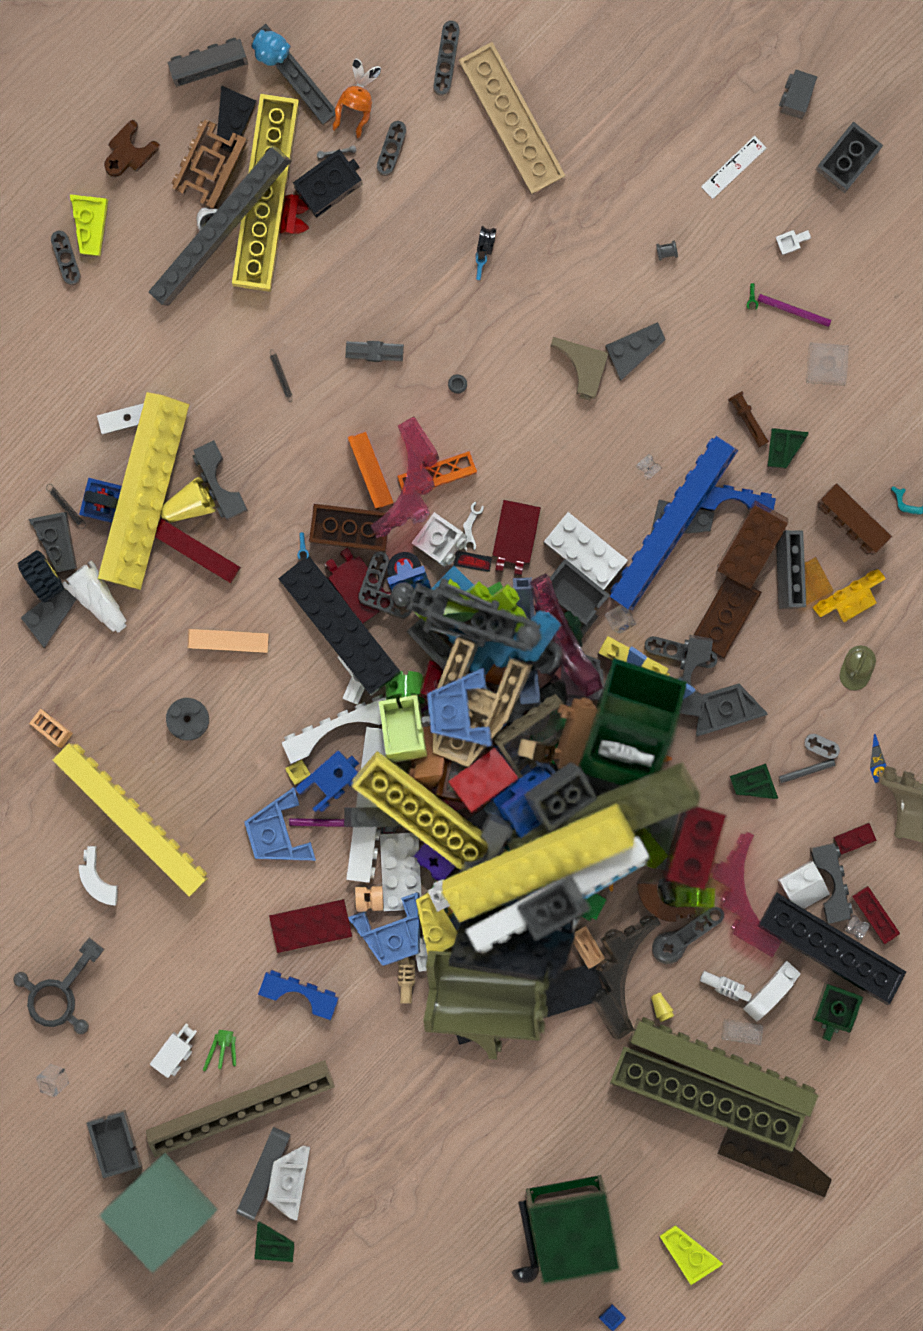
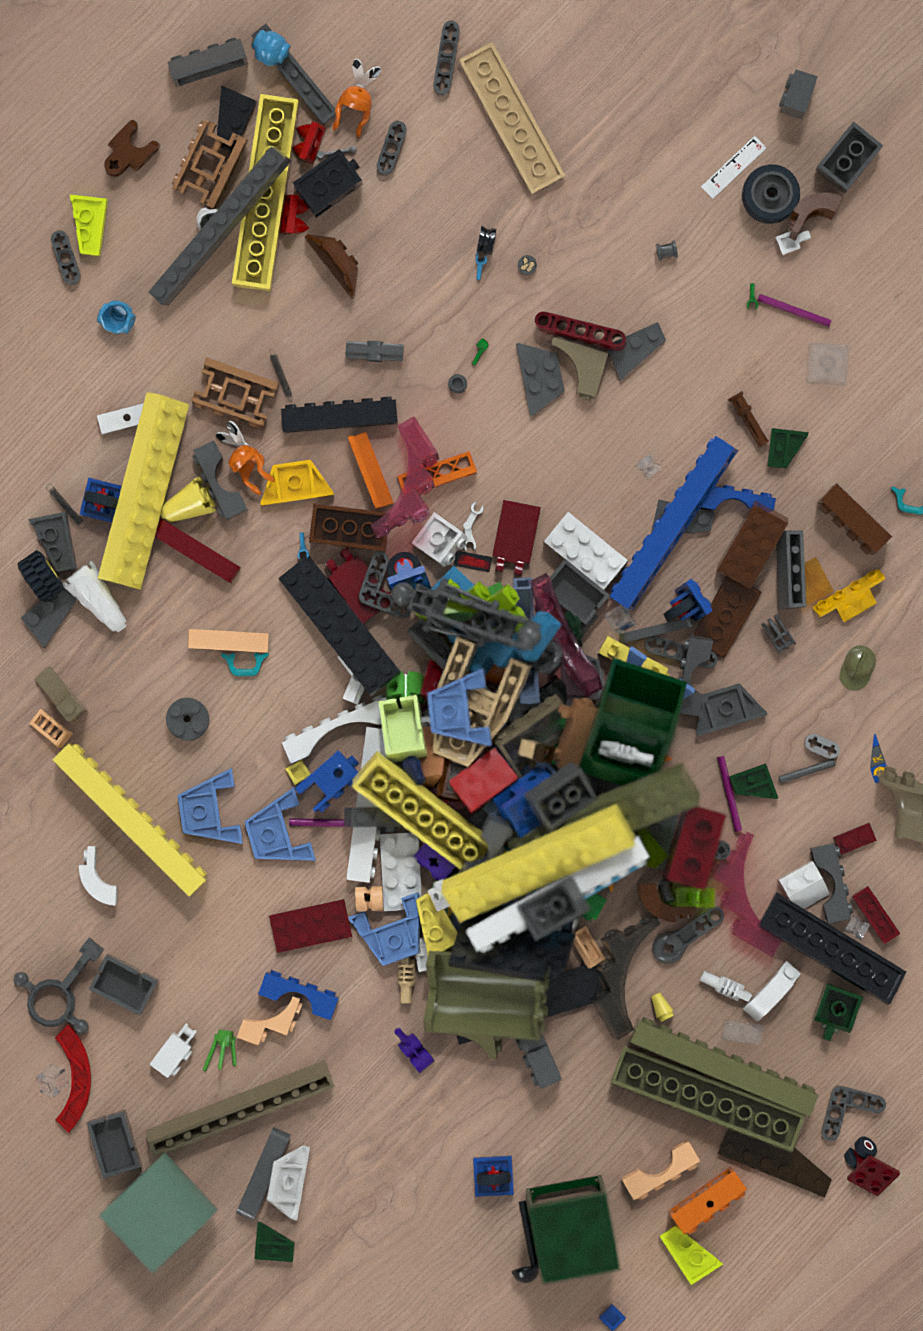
none -> dark tan arch [35,667,88,722]
none -> red tile [55,1024,91,1133]
none -> dark grey piece [89,953,159,1015]
none -> dark azure hair [97,300,136,335]
none -> medium blue wing [177,768,243,844]
none -> medium nougat fence [191,357,279,429]
none -> orange hair [216,421,275,495]
none -> teal helmet [221,653,269,677]
none -> light nougat arch [237,996,303,1045]
none -> yellow wing [260,459,334,506]
none -> black brick [281,396,398,433]
none -> red tile [293,121,326,164]
none -> reddish brown wedge [304,234,359,299]
none -> dark purple beam [394,1028,435,1073]
none -> clear blue cone [402,756,426,785]
none -> green hand [472,338,489,366]
none -> blue plate [473,1155,514,1197]
none -> dark grey wing [516,343,564,416]
none -> dark grey piece [516,1033,562,1089]
none -> tile [518,255,537,275]
none -> dark red beam [535,311,627,351]
none -> dark grey beam [619,617,694,643]
none -> light nougat arch [621,1139,700,1201]
none -> blue plate [663,578,713,622]
none -> orange brick [669,1167,747,1234]
none -> dark grey wheel [715,840,731,860]
none -> magenta bar [717,756,742,832]
none -> wheel [742,164,800,224]
none -> dark grey arm [761,614,796,654]
none -> reddish brown arch [788,192,843,241]
none -> dark grey beam [821,1086,886,1141]
none -> dark red plate [844,1136,900,1196]

